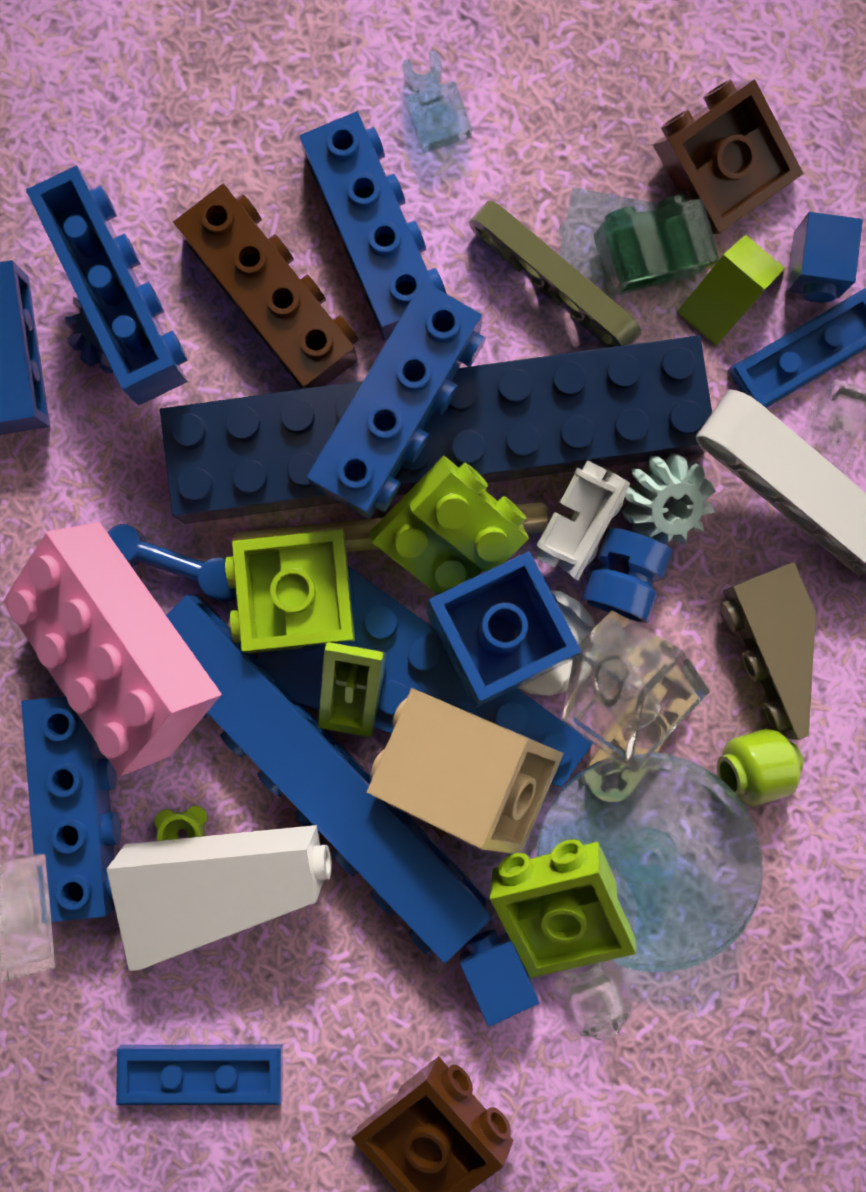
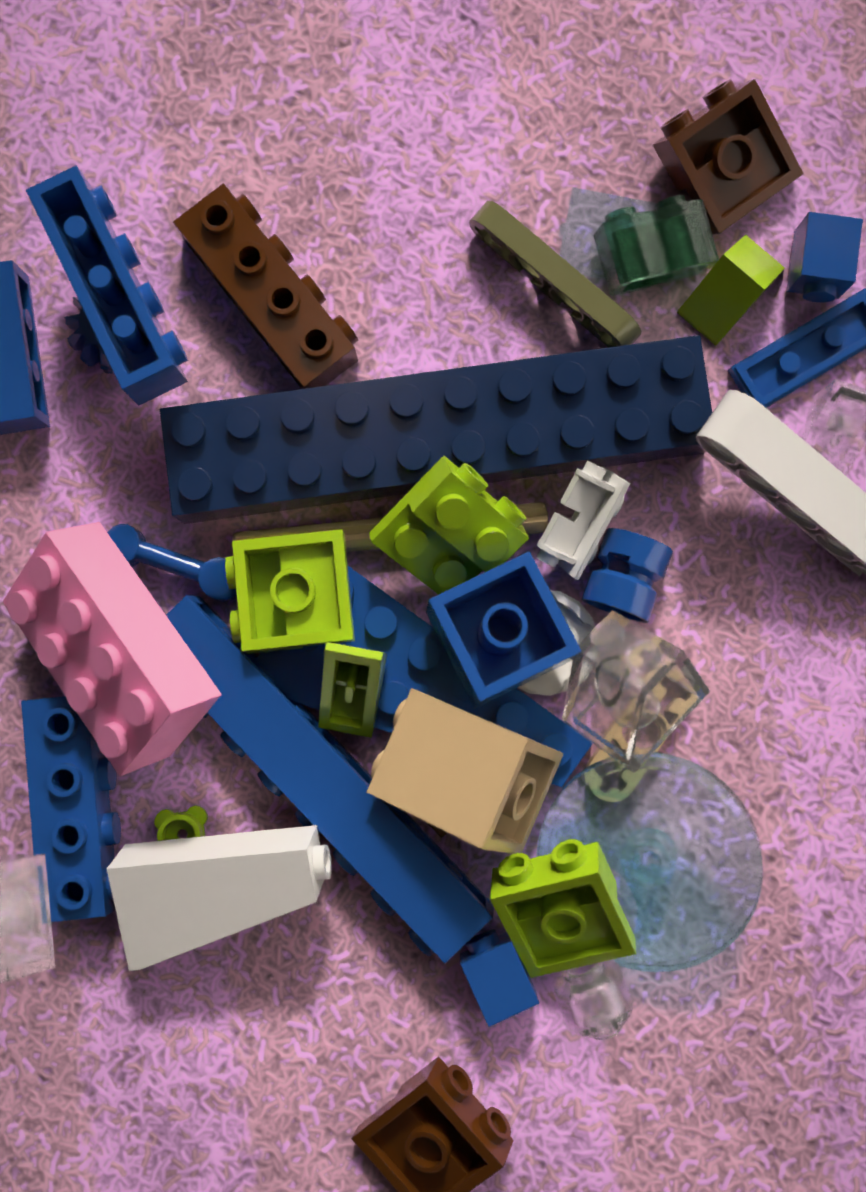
blue tile [116,1044,283,1105] -> none
blue brick [299,111,447,341] -> none
blue brick [307,281,486,520] -> none
clear light blue plate [403,50,472,154] -> none
light aqua gear [621,453,716,545] -> none
lime head [717,729,804,807] -> none
dark tan slope [721,562,816,740] -> none

